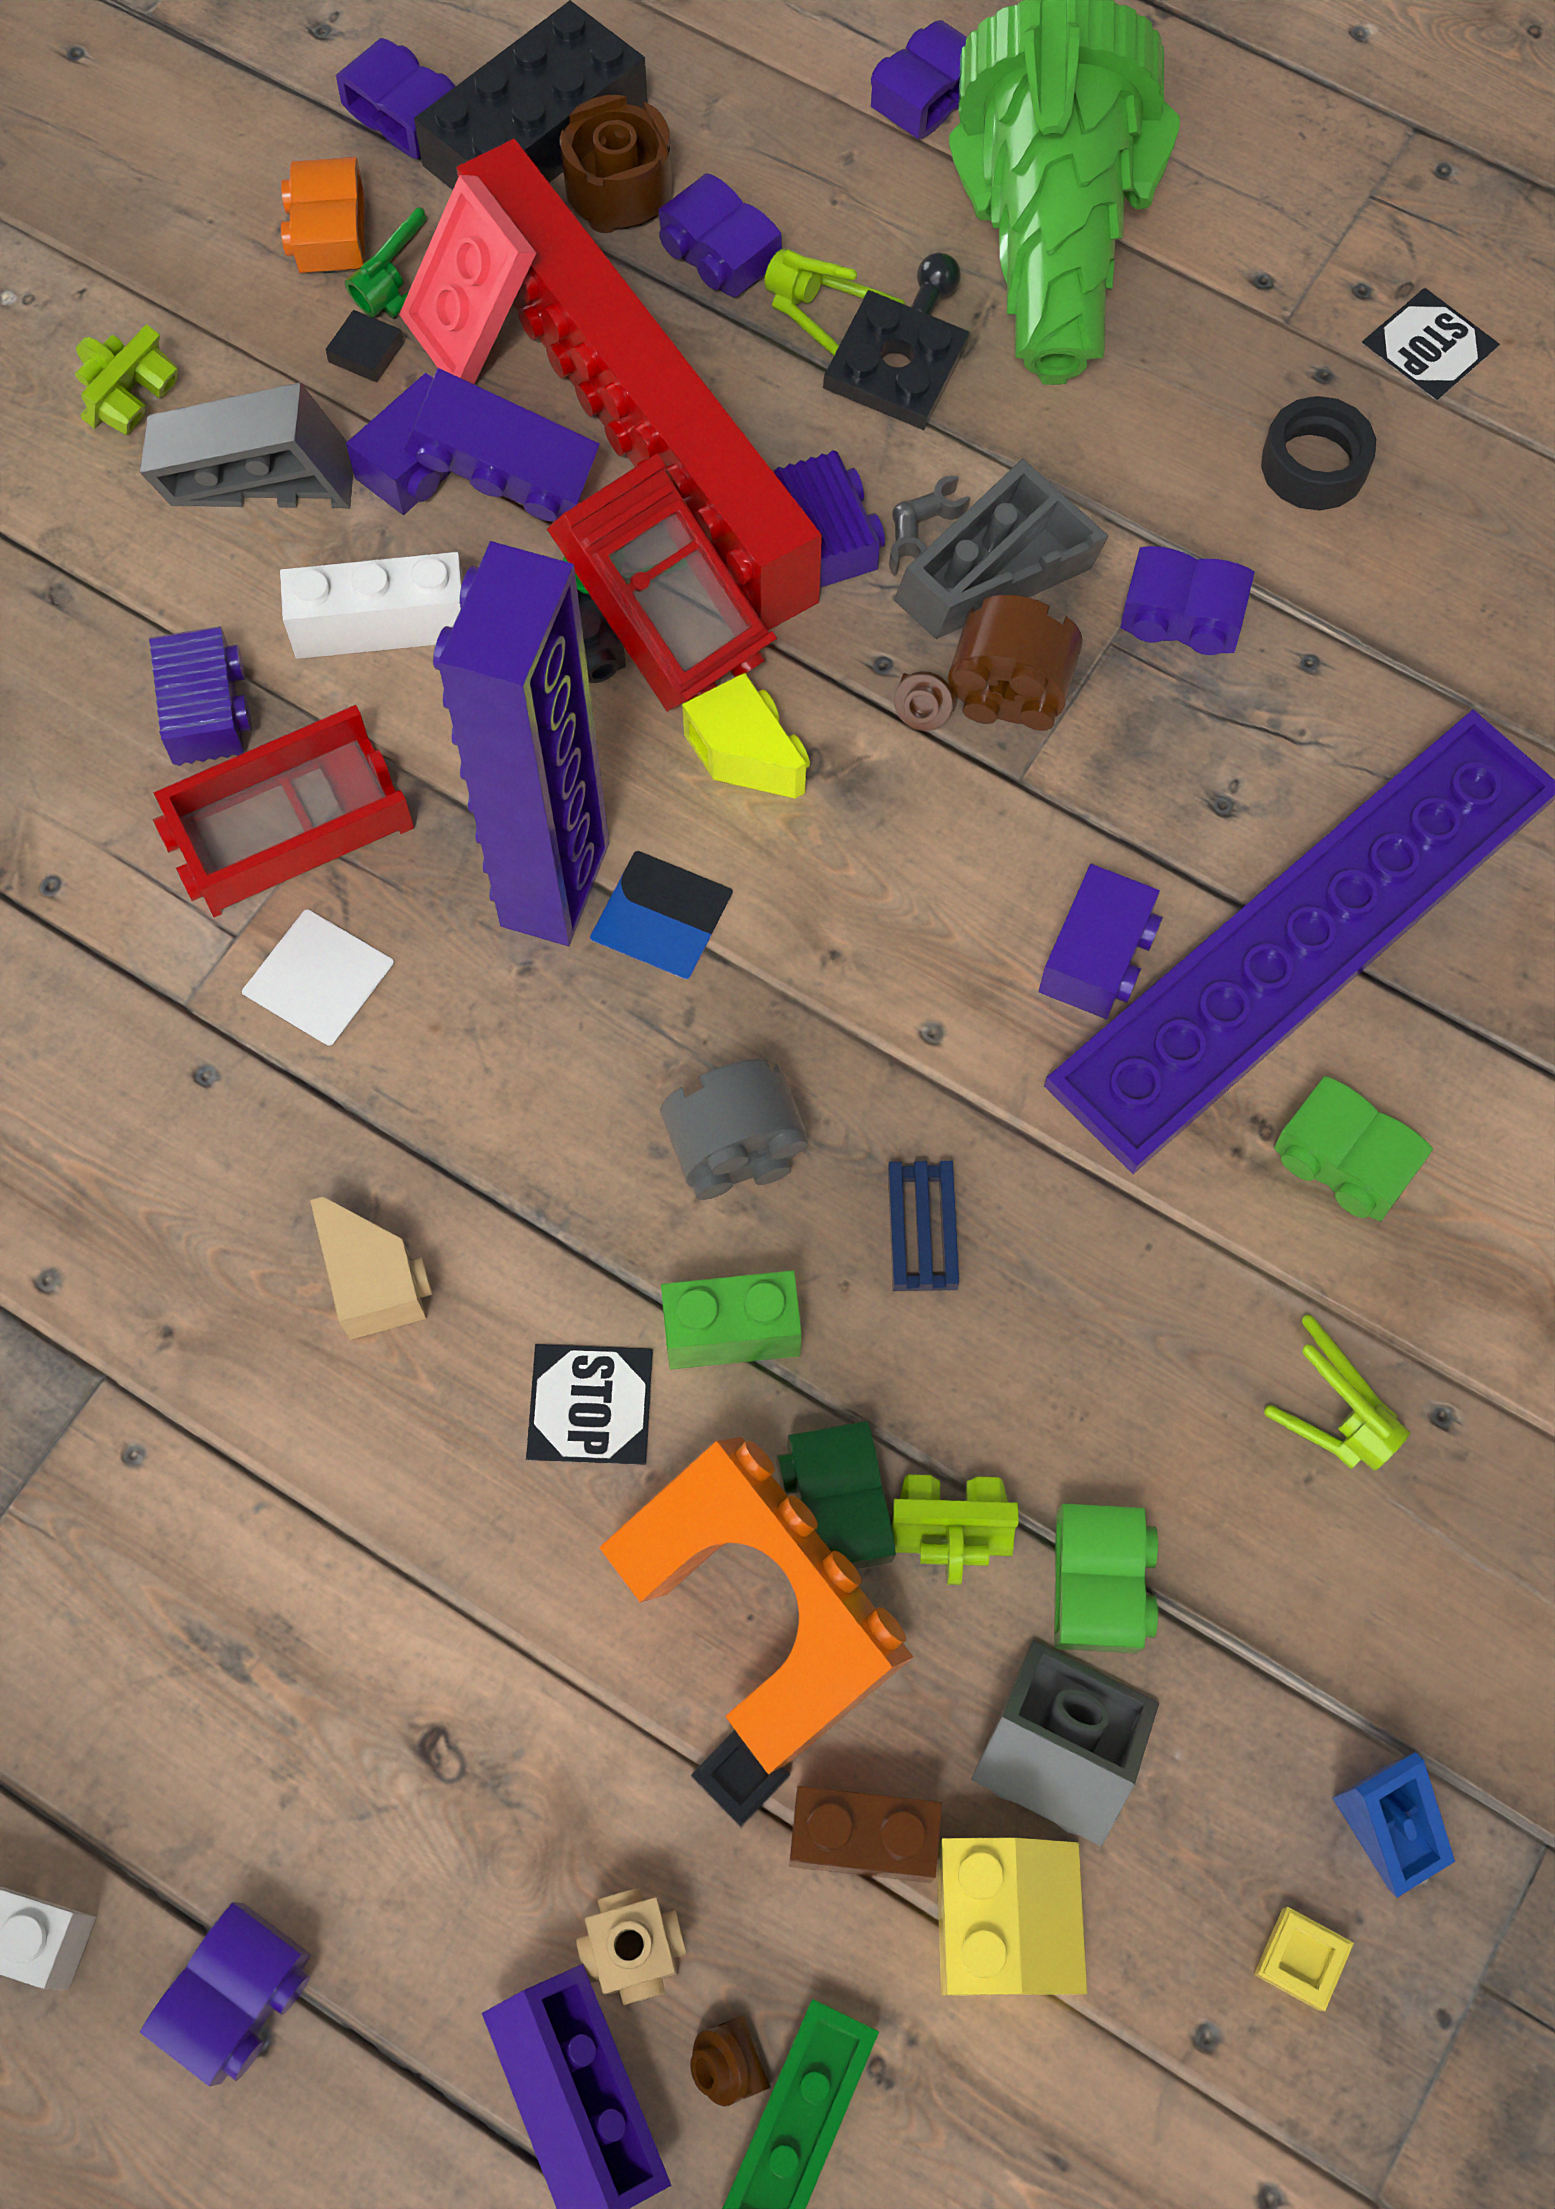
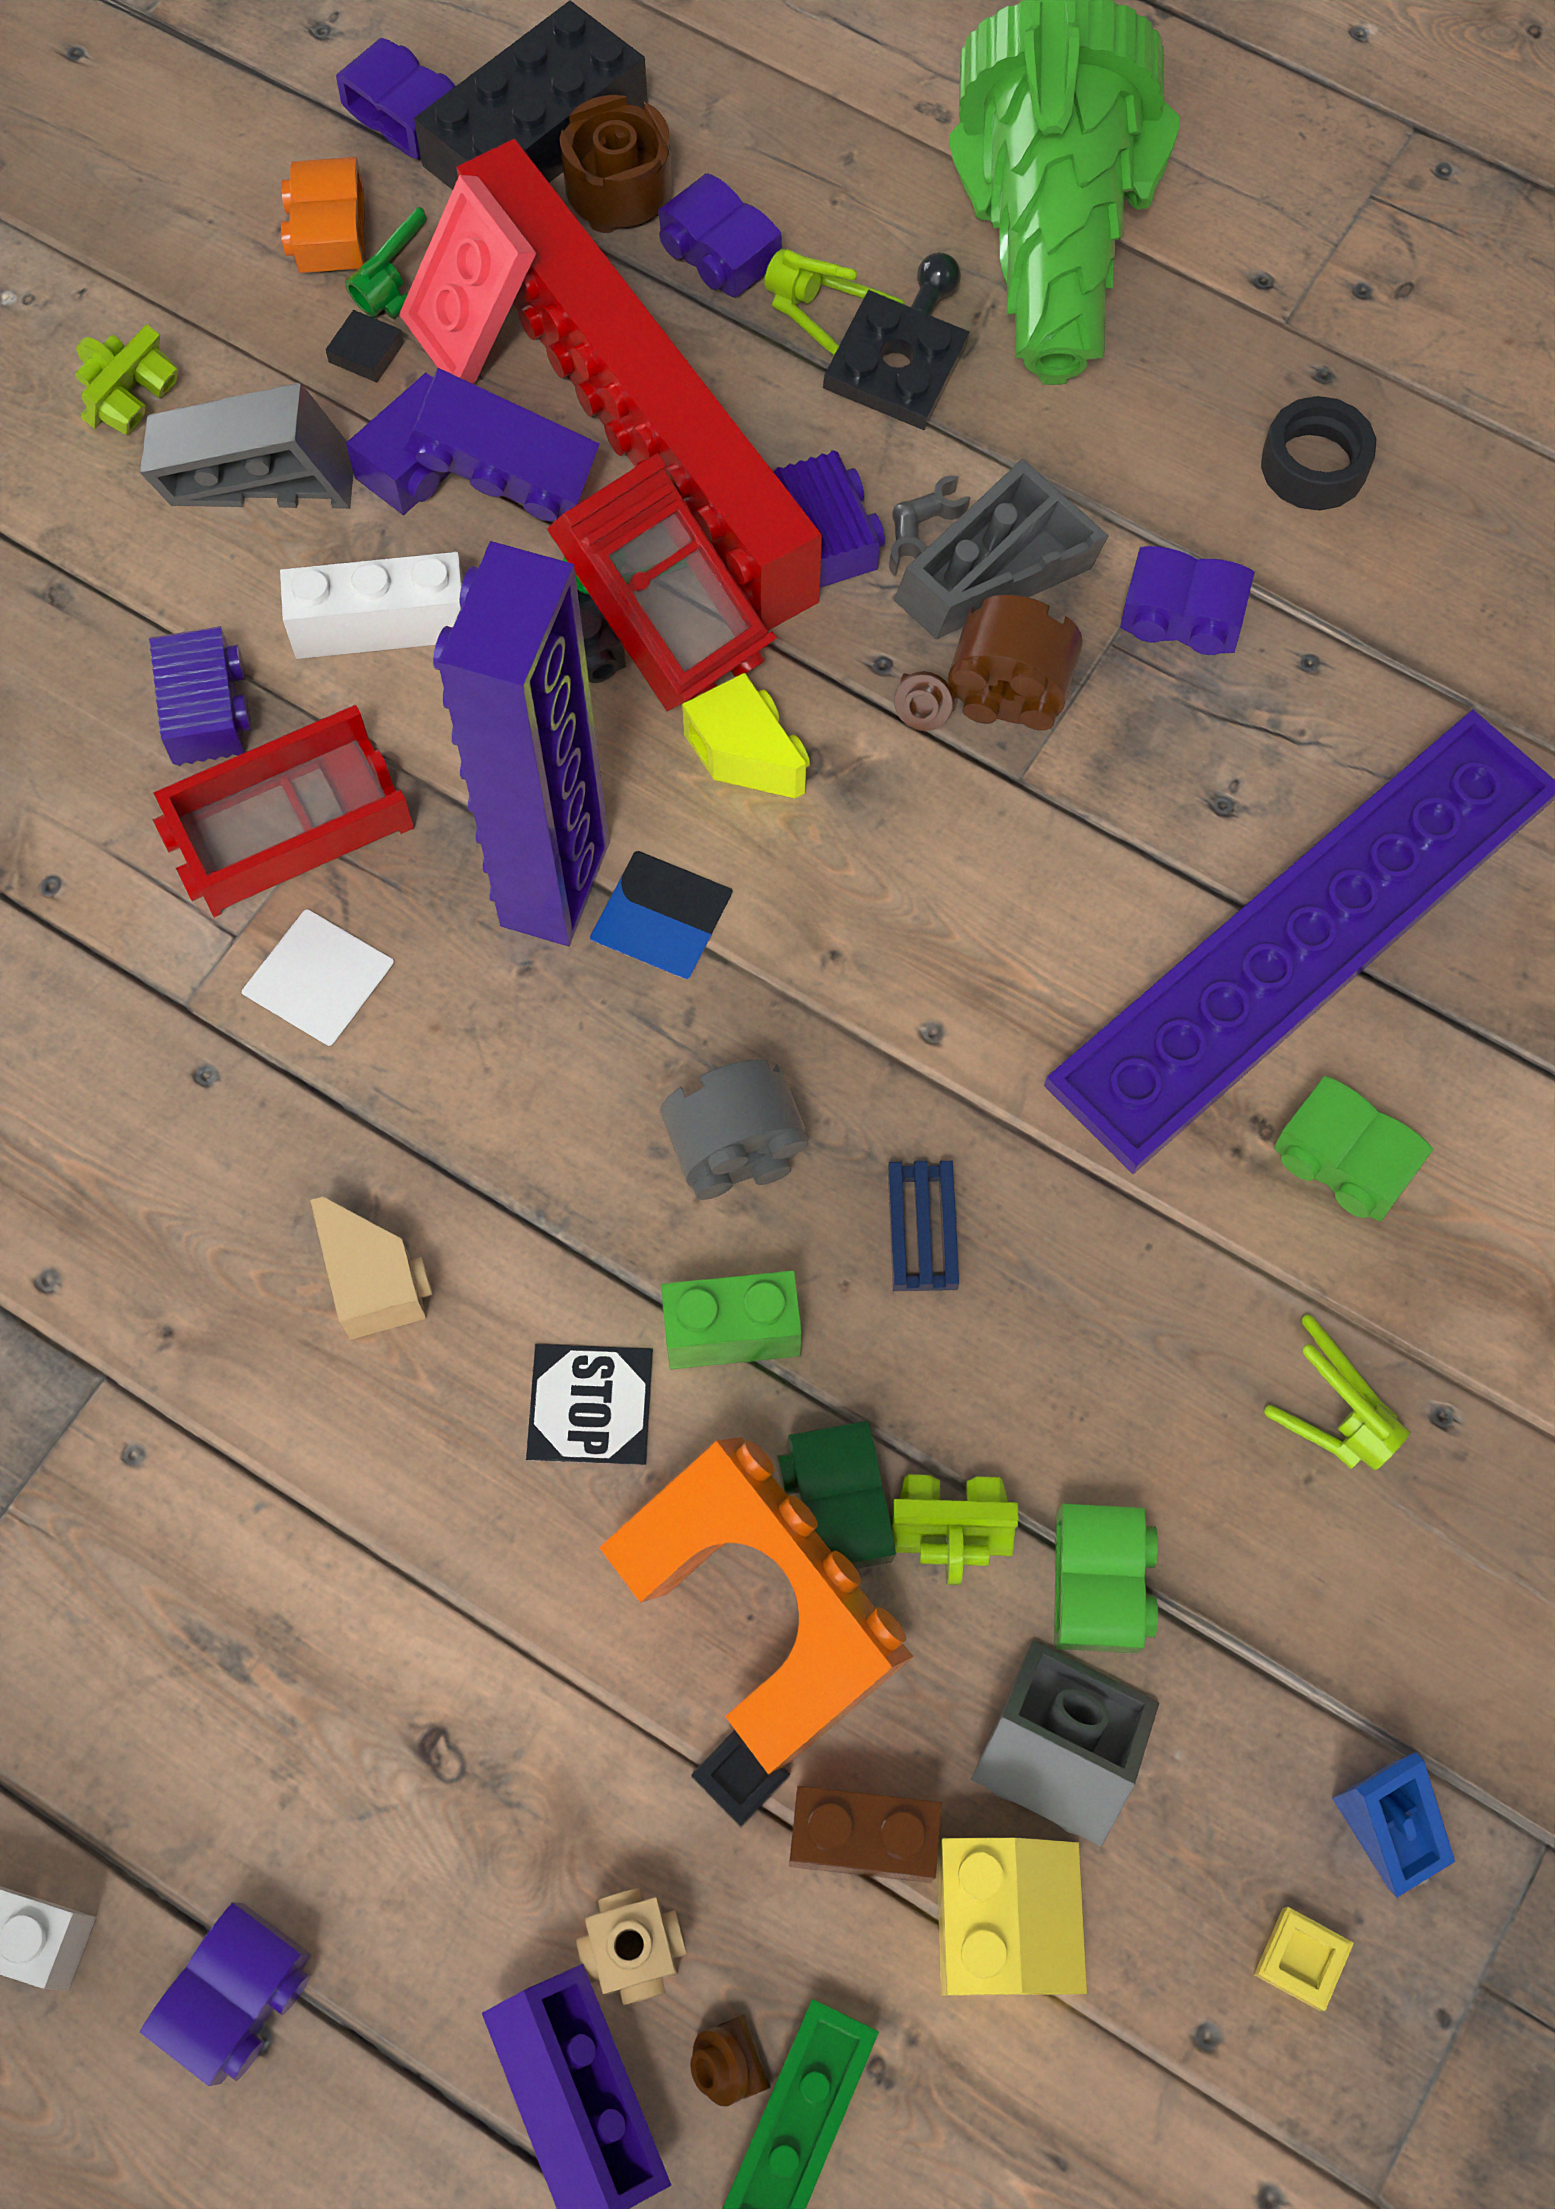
dark purple brick [871,20,967,139] -> none
dark purple brick [1038,863,1163,1020] -> none
sticker [1361,288,1501,401] -> none

